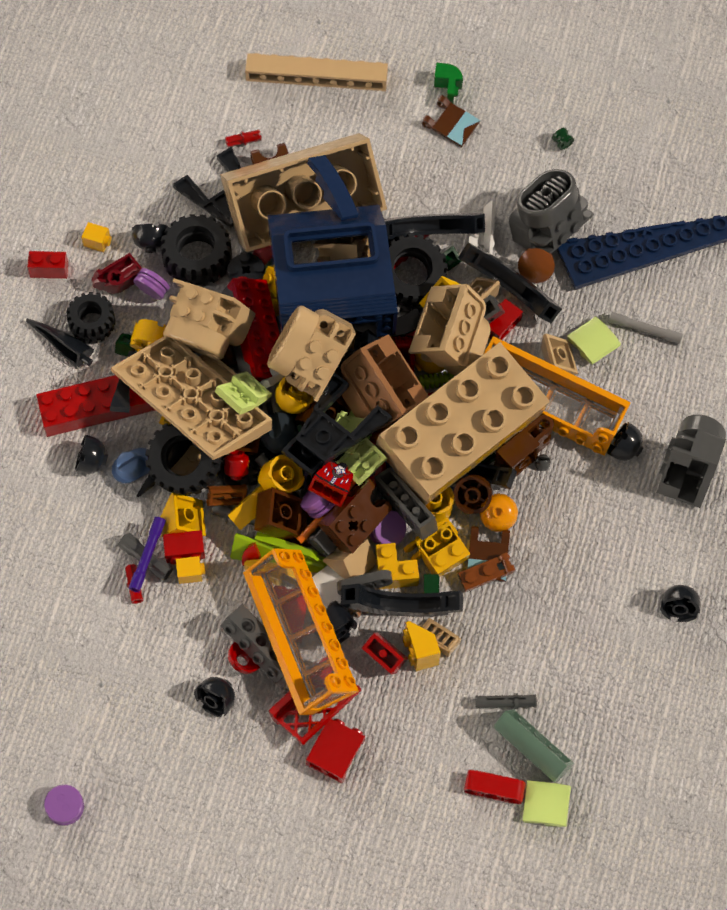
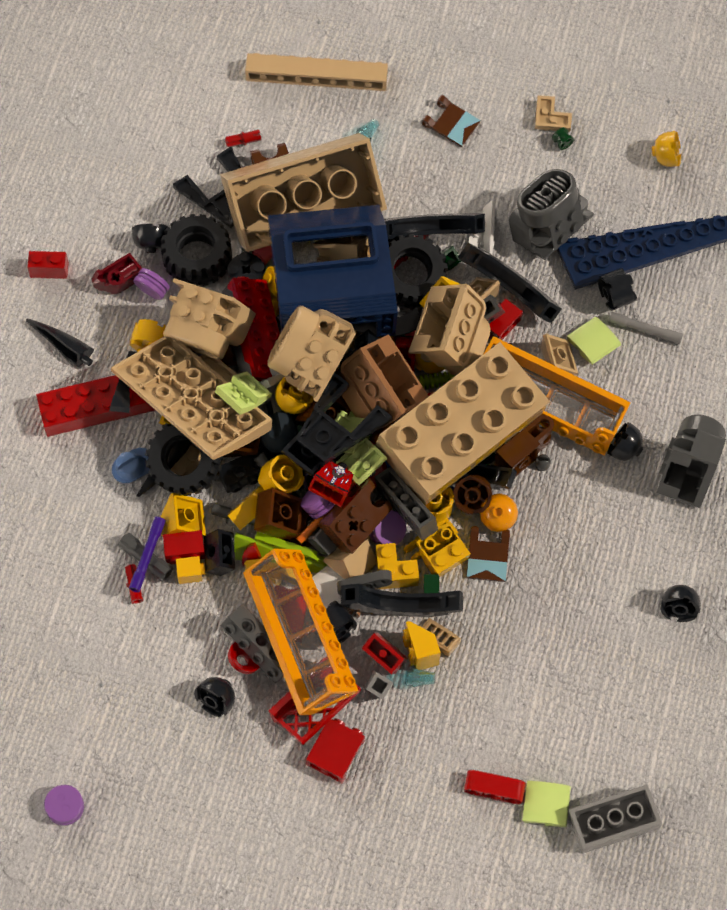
black tyre [66,292,116,343] -> none
black cylinder [75,435,108,474] -> none
yellow brick [81,222,112,252] -> none
dark green slope [114,333,135,357] -> none
dark orange tile [206,485,248,506] -> none
red head [224,450,249,480] -> none
dark blue slope [307,155,359,220] -> none
green brick [434,62,463,104] -> none
dark orange plate [458,553,516,592] -> none
dark grey pin [475,693,537,709] -> none
sand green brick [494,709,575,783] -> none
dark orange dish [518,248,555,283] -> none
none -> black brick [204,529,235,576]
none -> clear light blue cone [356,119,380,141]
none -> light grey brick [363,671,393,700]
none -> clear light blue cone [405,668,435,688]
none -> tan plate [535,95,572,132]
none -> light grey brick [568,784,662,854]
none -> black brick [598,268,637,311]
none -> yellow cylinder [652,131,681,167]

